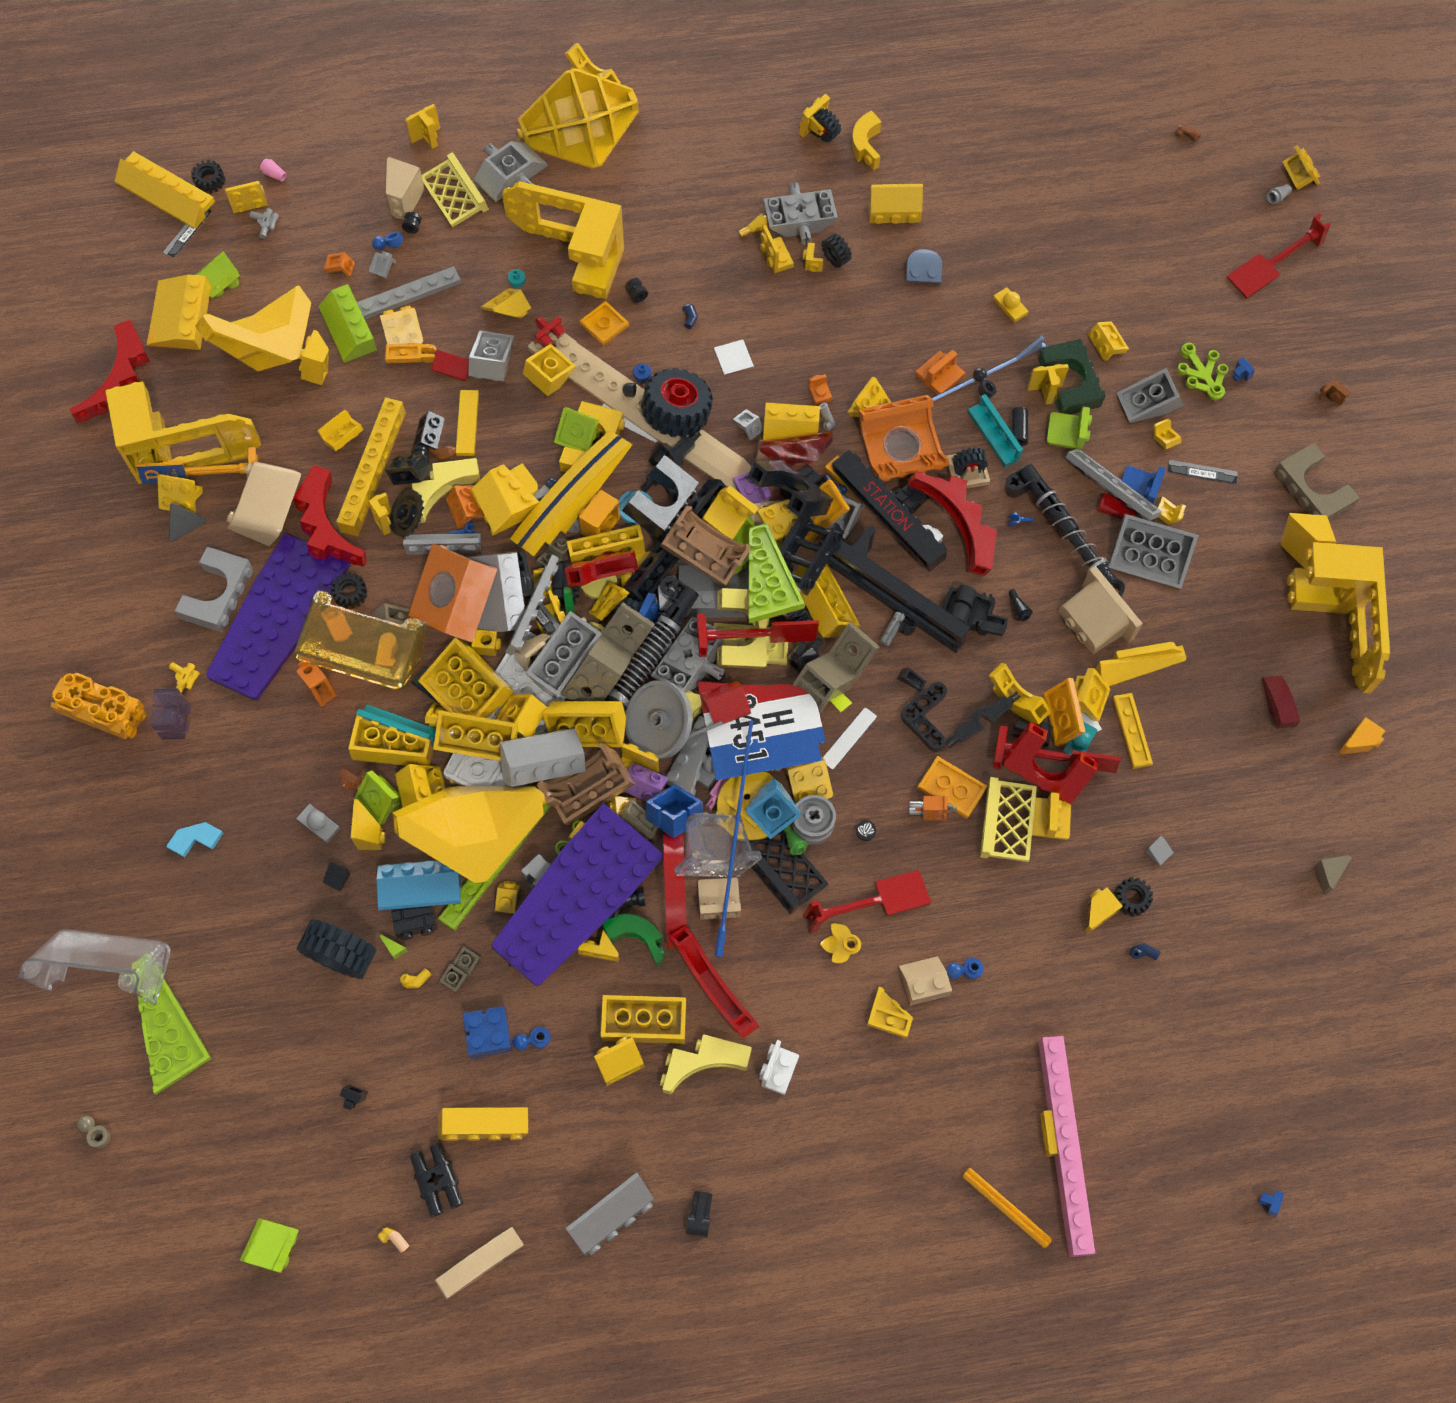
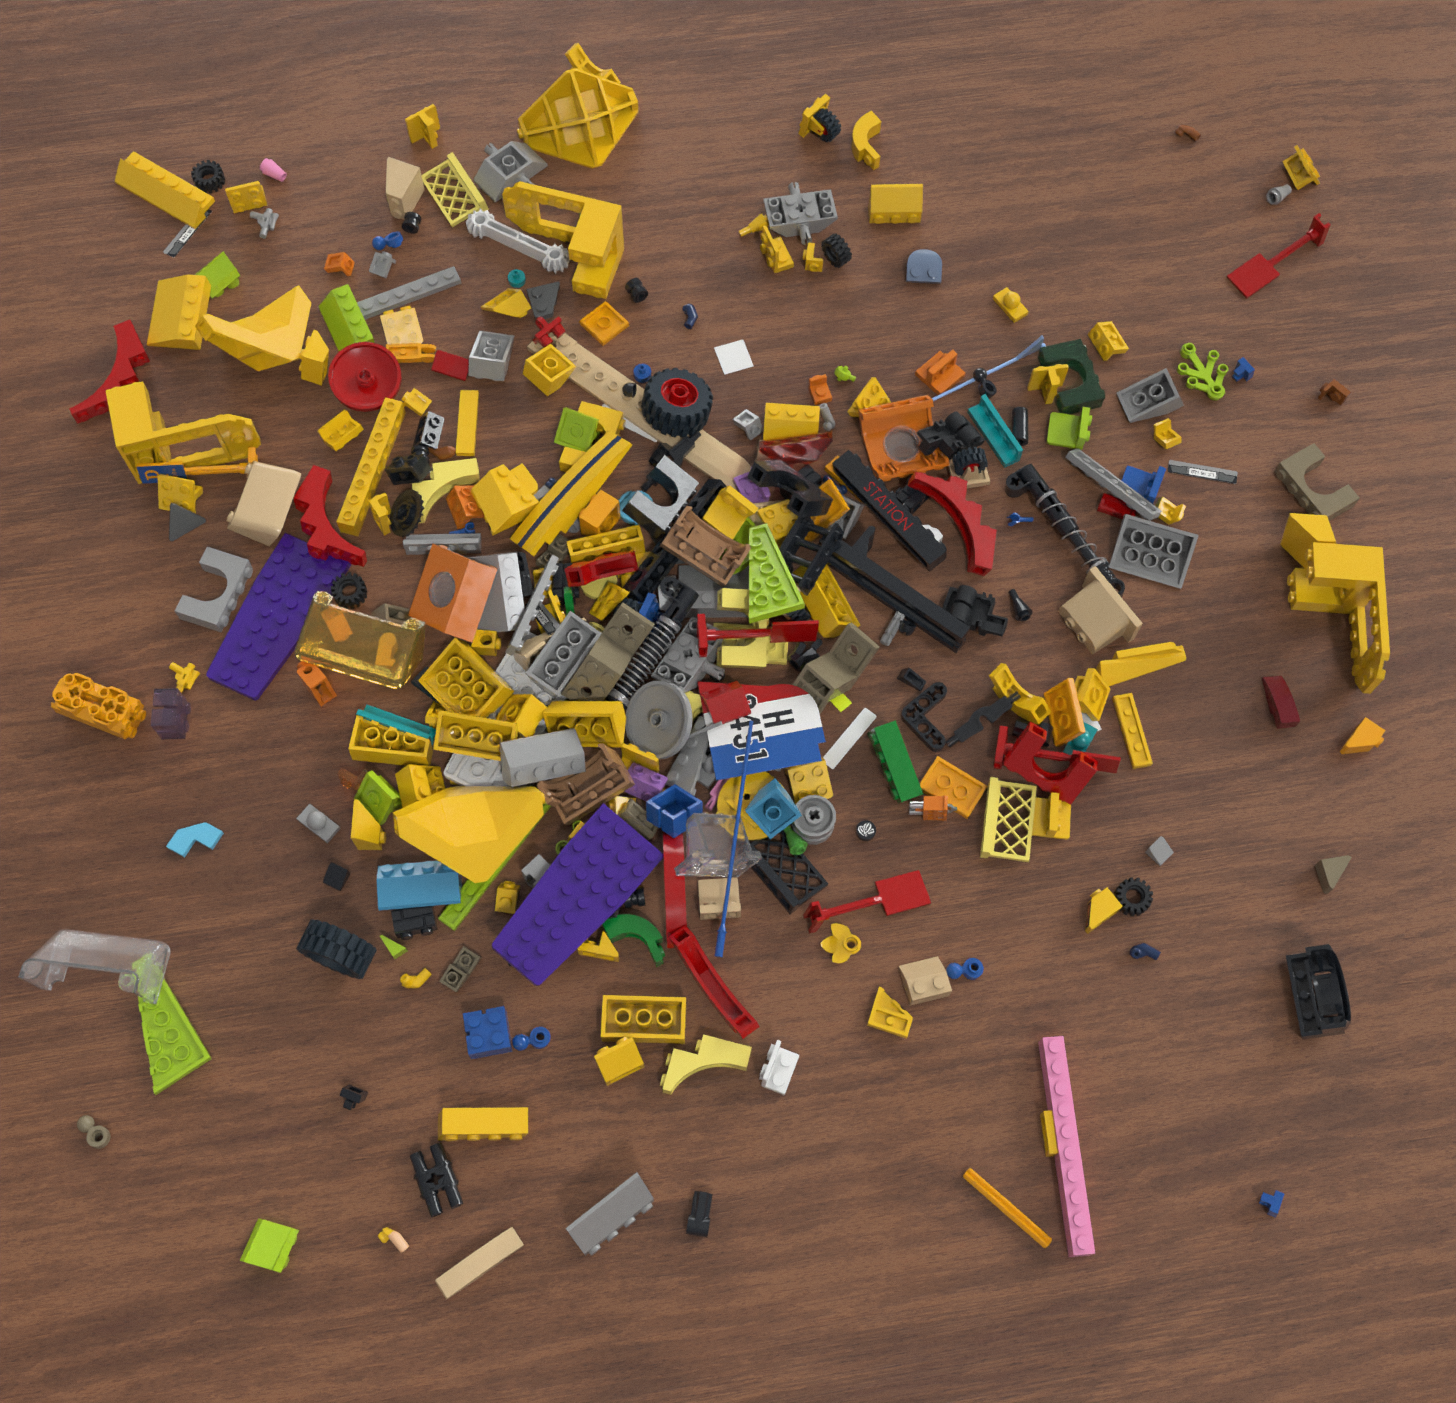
none -> red dish [328,342,402,412]
none -> yellow bracket [401,388,432,416]
none -> white arm [466,208,570,274]
none -> dark grey wing [527,281,560,321]
none -> lime piece [834,366,856,382]
none -> green wedge [867,720,923,804]
none -> black plate [917,411,985,460]
none -> black piece [1286,944,1351,1039]

